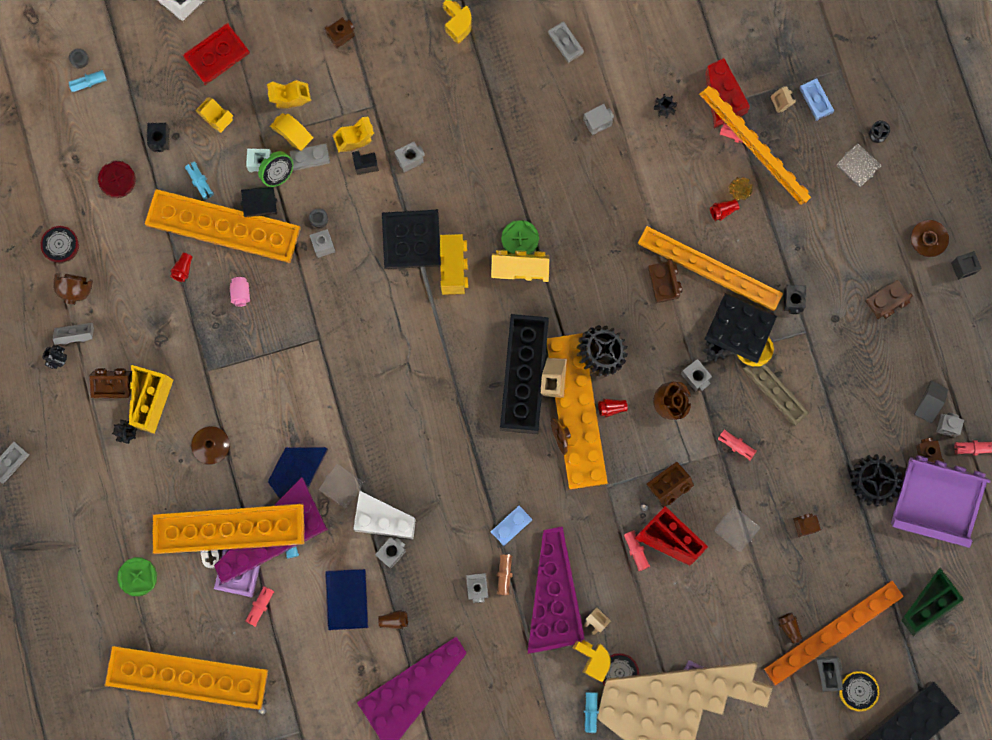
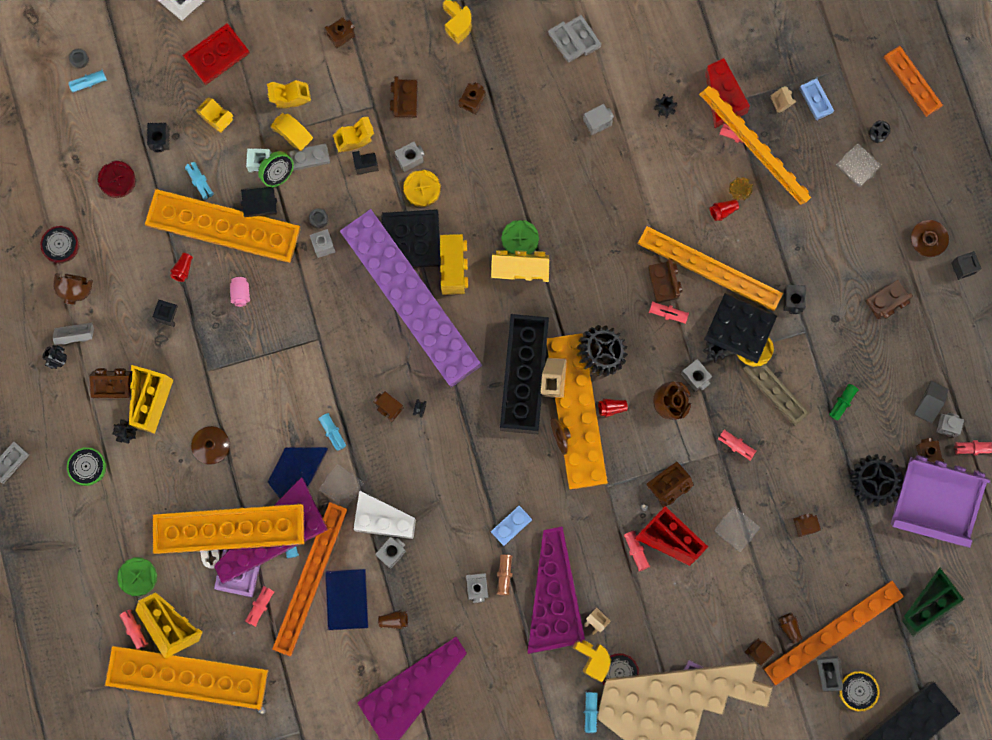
none -> tile [67,447,107,486]
none -> coral pin [119,610,148,650]
none -> yellow wedge [135,592,203,659]
none -> black panel [152,299,178,327]
none -> orange plate [272,502,348,657]
none -> medium azure axle [318,413,346,451]
none -> medium lavender brick [340,209,482,388]
none -> reddish brown brick [373,391,404,423]
none -> reddish brown bracket [390,76,418,118]
none -> yellow tile [404,170,441,207]
none -> black bush [413,399,427,418]
none -> reddish brown brick [459,82,486,115]
none -> light grey plate [566,15,601,56]
none -> coral pin [649,301,689,324]
none -> reddish brown brick [744,638,775,667]
none -> green axle [829,384,859,421]
none -> orange tile [883,46,943,117]

